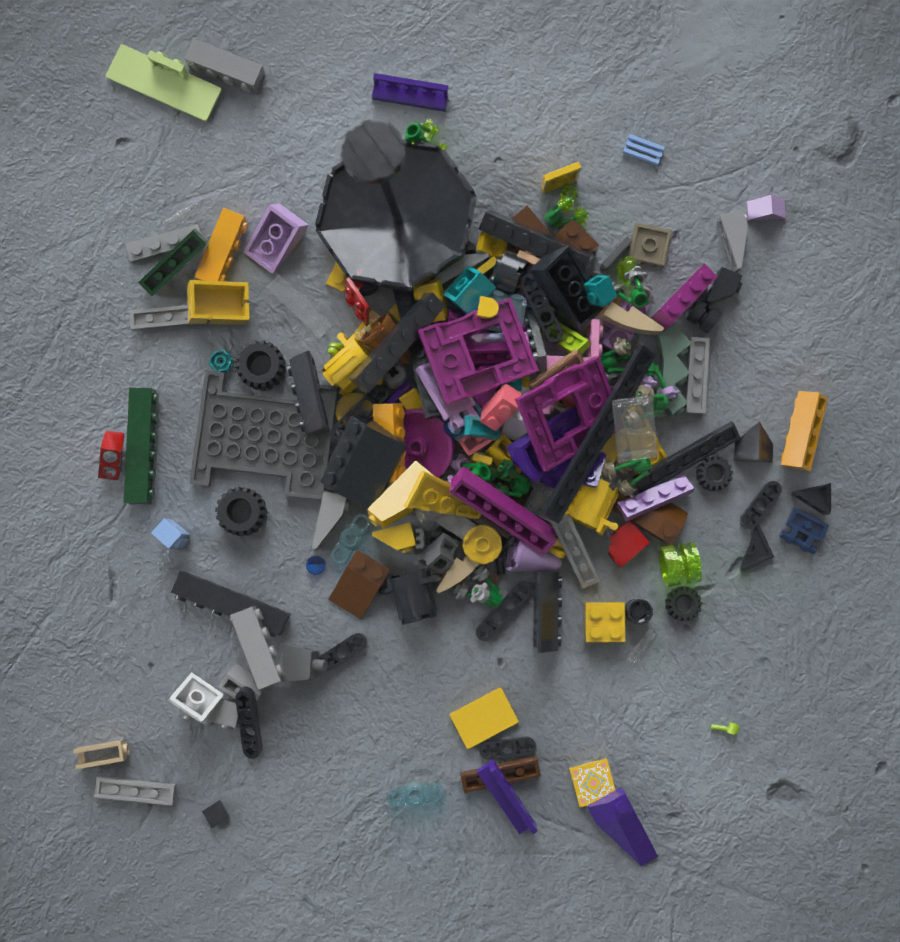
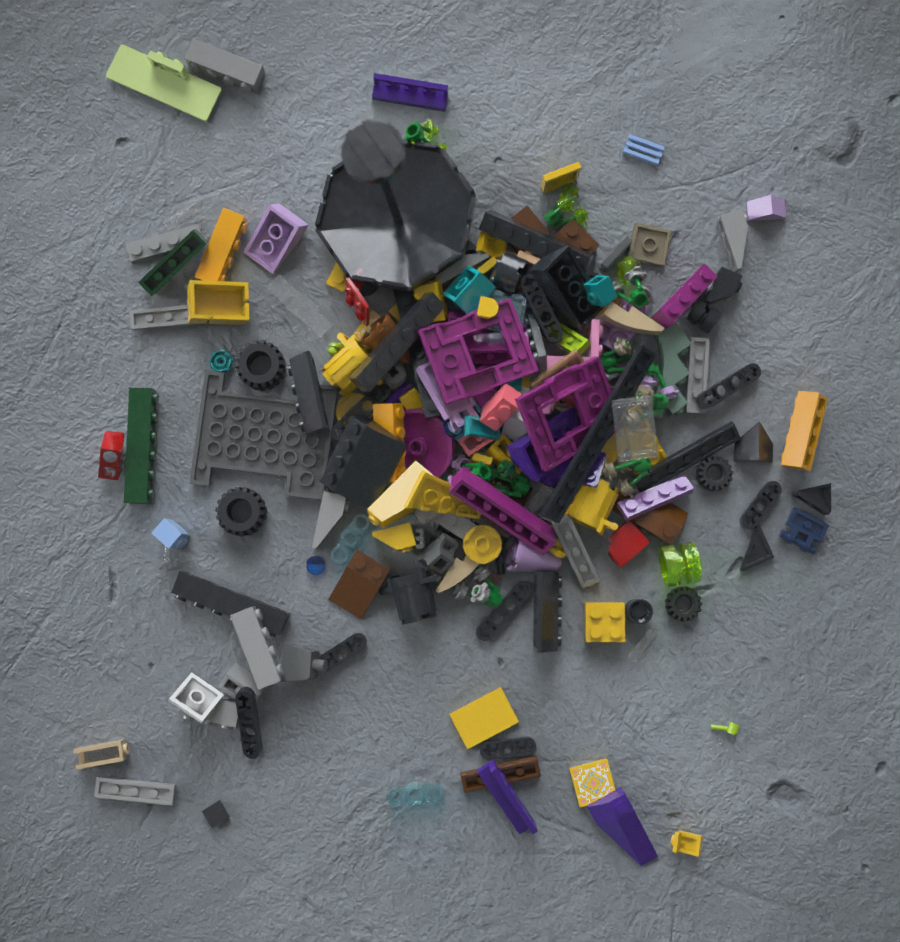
none -> yellow bracket [671,830,703,857]
none -> black beam [696,363,761,409]

